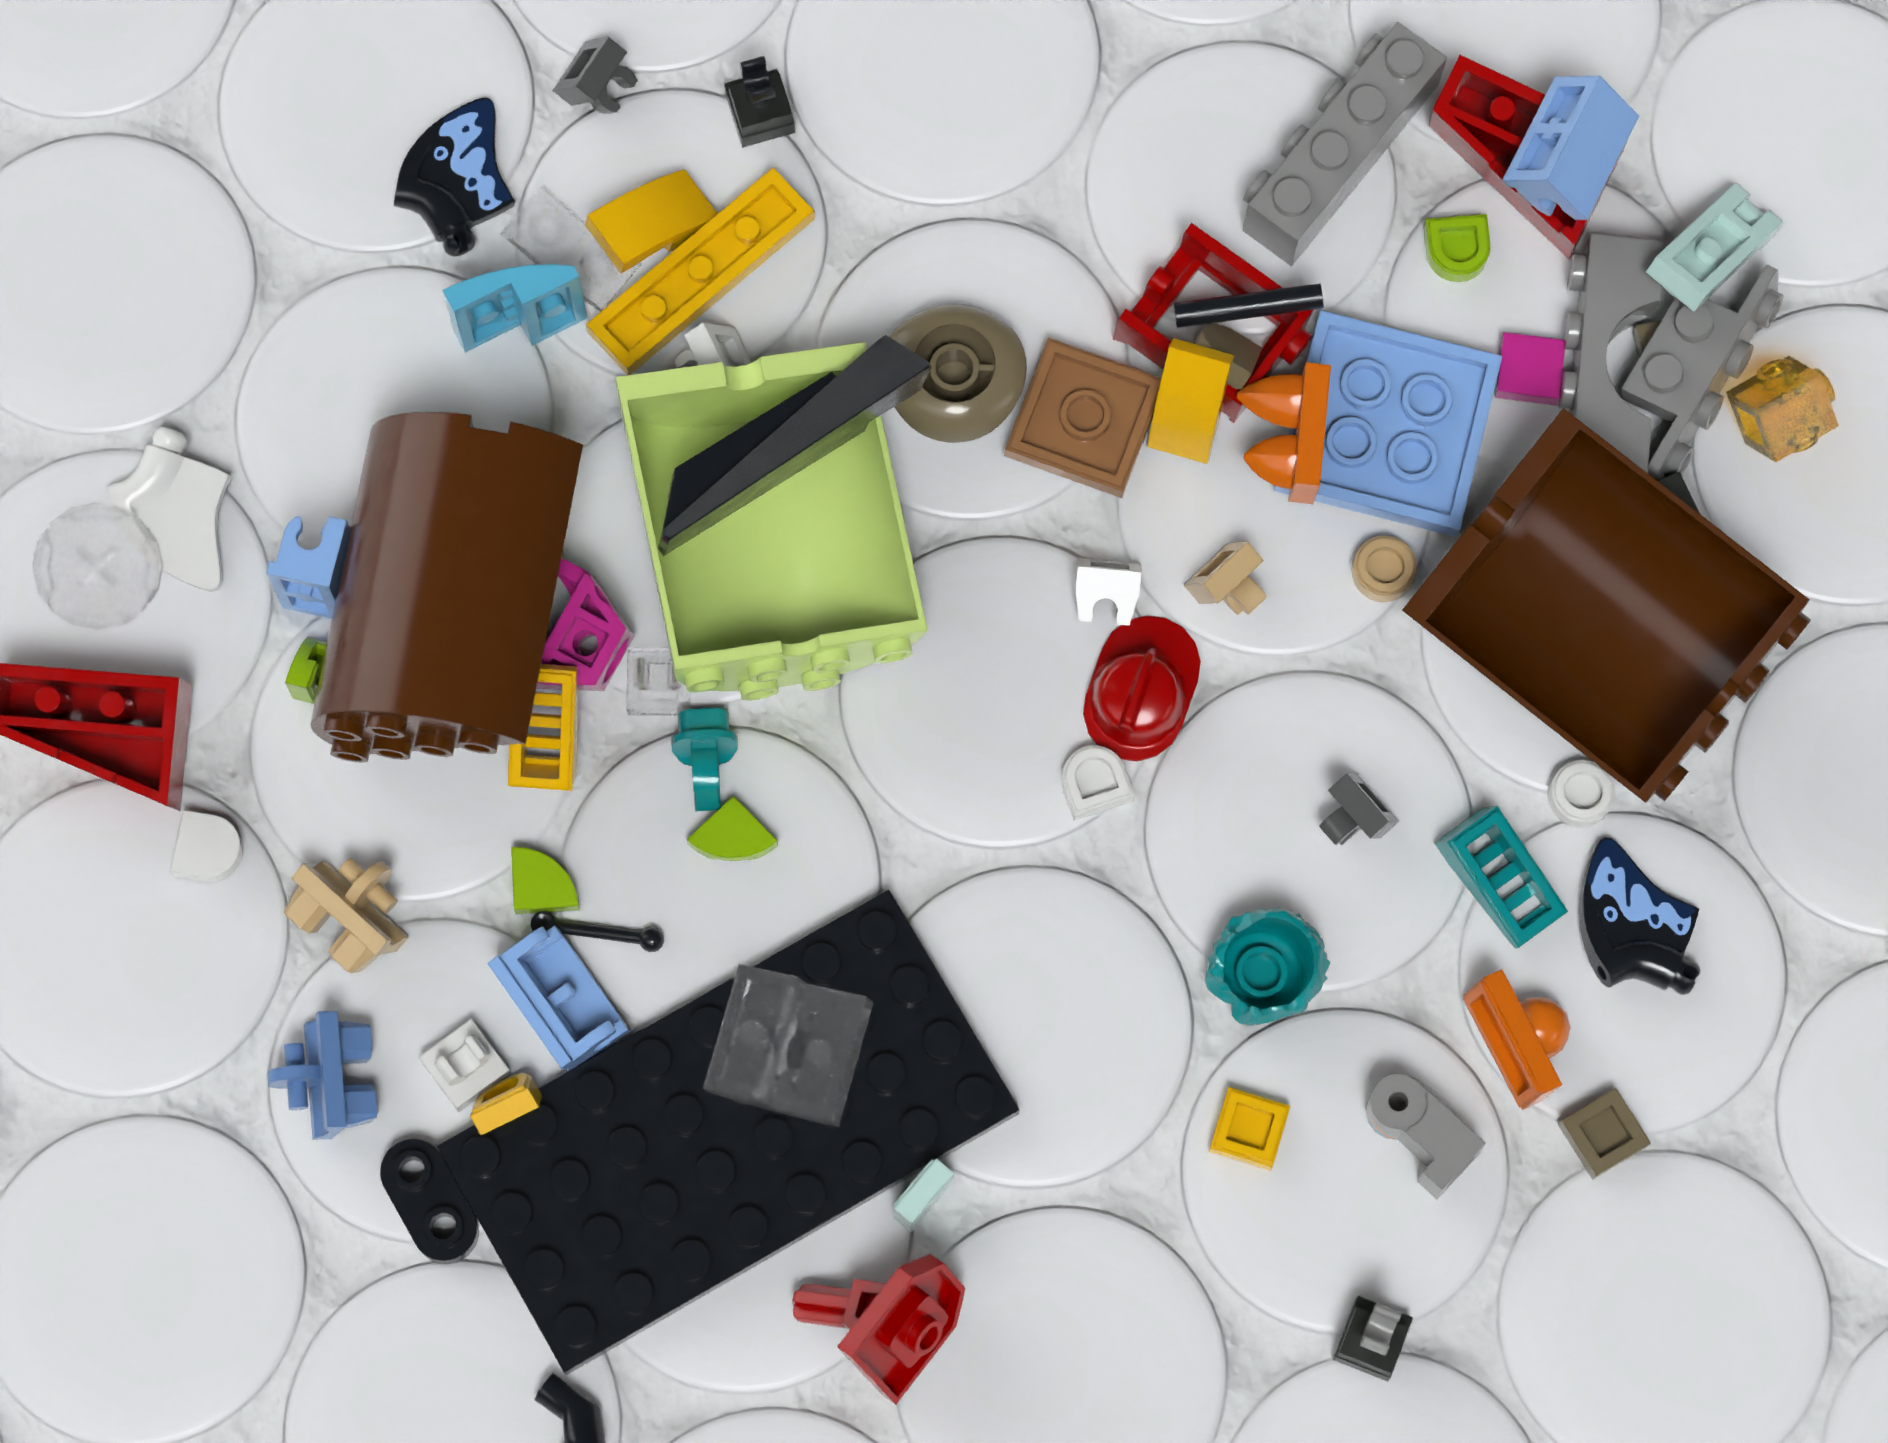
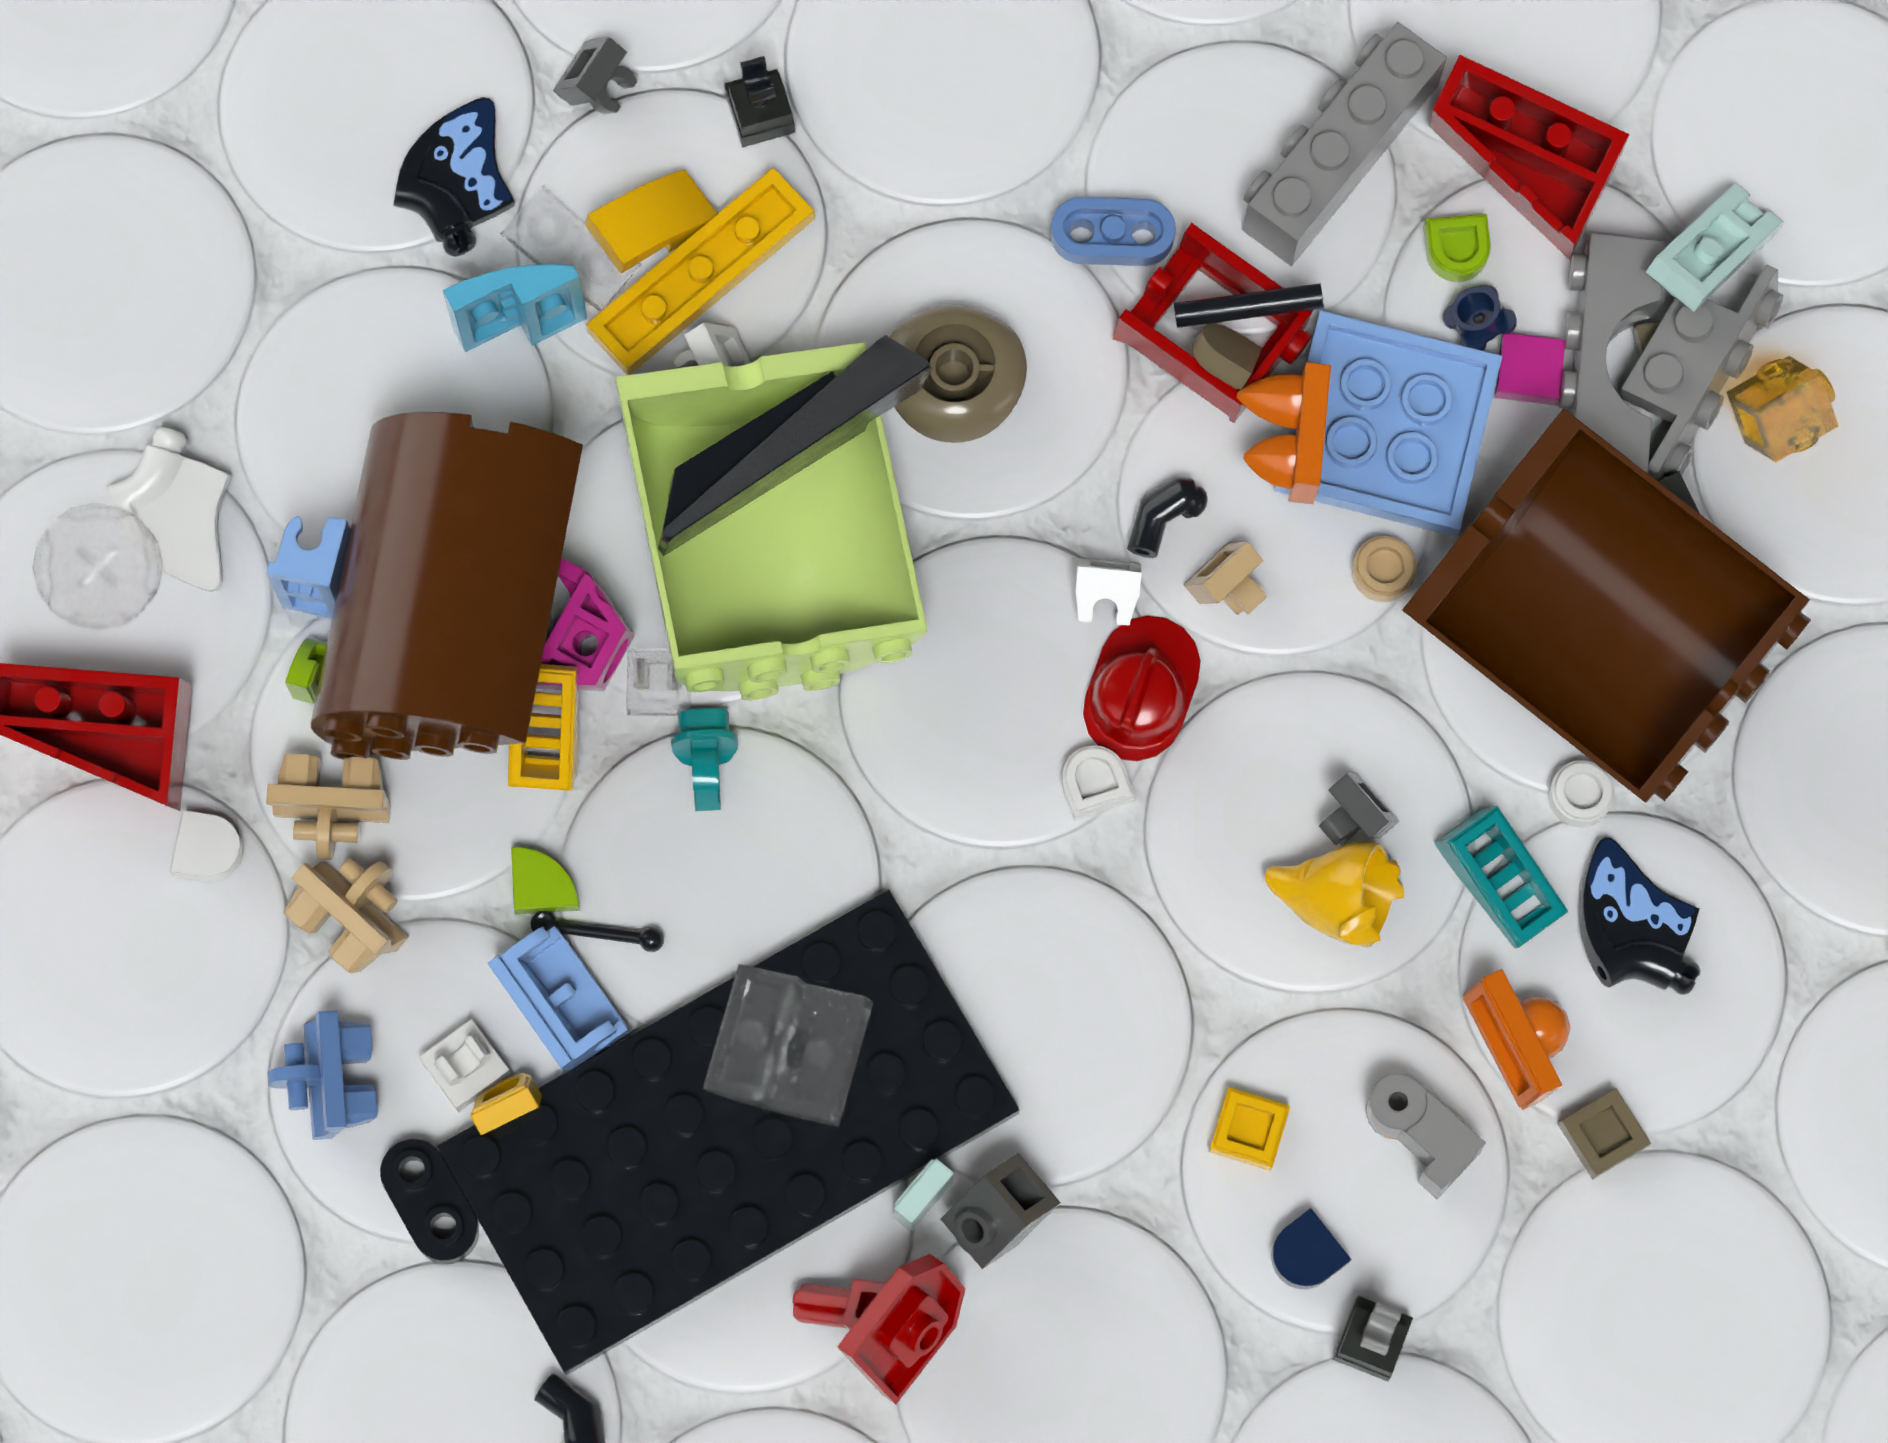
lime tile [687,796,778,861] -> none
medium nougat plate [1004,338,1161,498] -> none
yellow slope [1147,338,1235,464] -> none
teal hair [1205,907,1331,1026] -> none
light blue hinge [1502,75,1639,220] -> none
none -> tan hips [266,753,391,860]
none -> dark grey brick [940,1153,1061,1269]
none -> medium blue plate [1051,197,1176,266]
none -> black arm [1127,477,1208,558]
none -> yellow hat [1265,841,1404,947]
none -> dark blue tile [1271,1208,1352,1289]
none -> dark blue plate [1443,285,1517,351]

